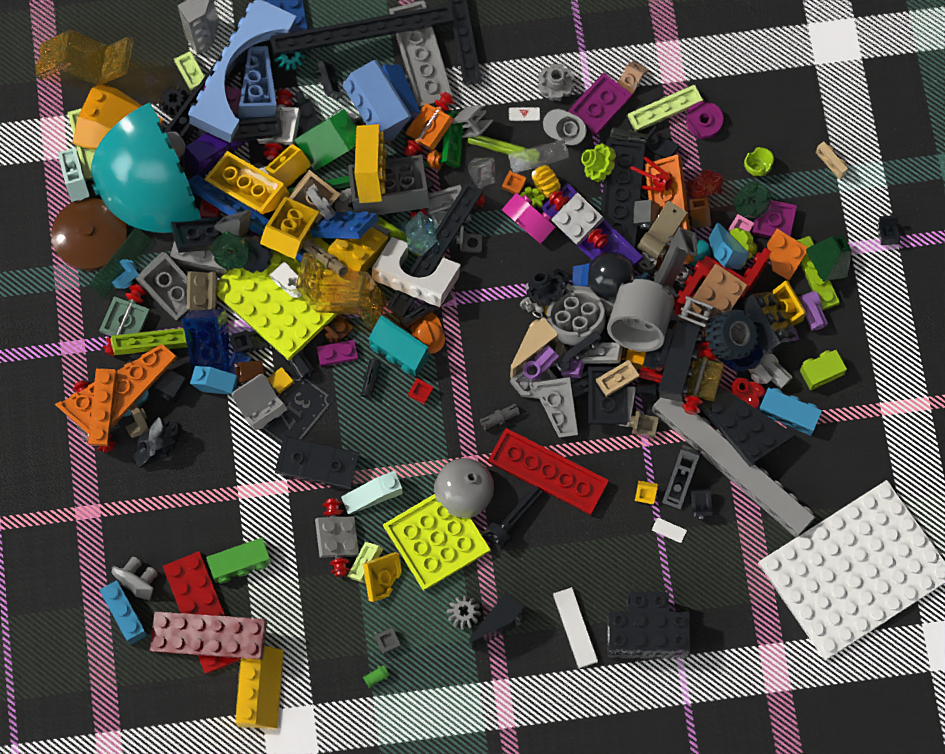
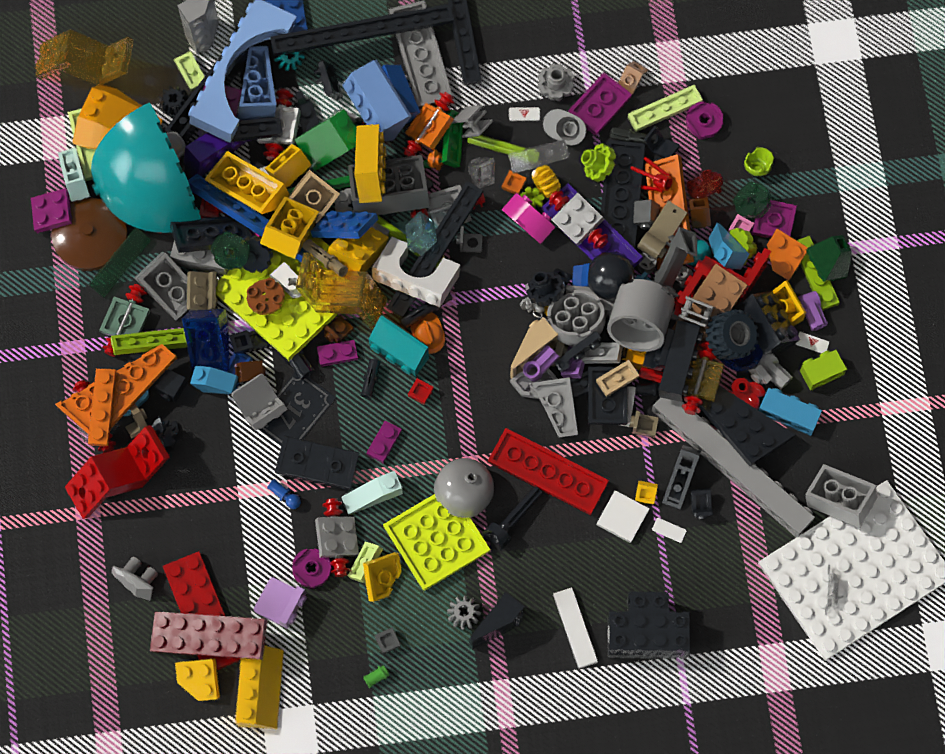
dark azure brick [99,580,147,645] -> none
dark azure bracket [112,259,139,289] -> none
bright green brick [206,538,271,584] -> none
dark grey slope [214,210,251,242] -> none
yellow tile [267,367,294,394] -> none
light grey plate [305,184,336,221] -> none
dark grey pin [480,403,520,430] -> none
tan plate [816,142,848,180] -> none
black bracket [877,215,900,245] -> none
none -> magenta plate [31,188,72,233]
none -> red bracket [65,425,170,519]
none -> yellow plate [175,658,220,701]
none -> dark orange plate [247,278,285,315]
none -> lavender bracket [254,578,307,629]
none -> blue pin [267,479,301,509]
none -> magenta plate [292,549,332,589]
none -> magenta plate [366,421,402,464]
none -> white tile [596,491,649,543]
none -> white sticker [796,332,829,353]
none -> light grey brick [805,464,878,528]
none -> light grey piece [825,564,839,615]

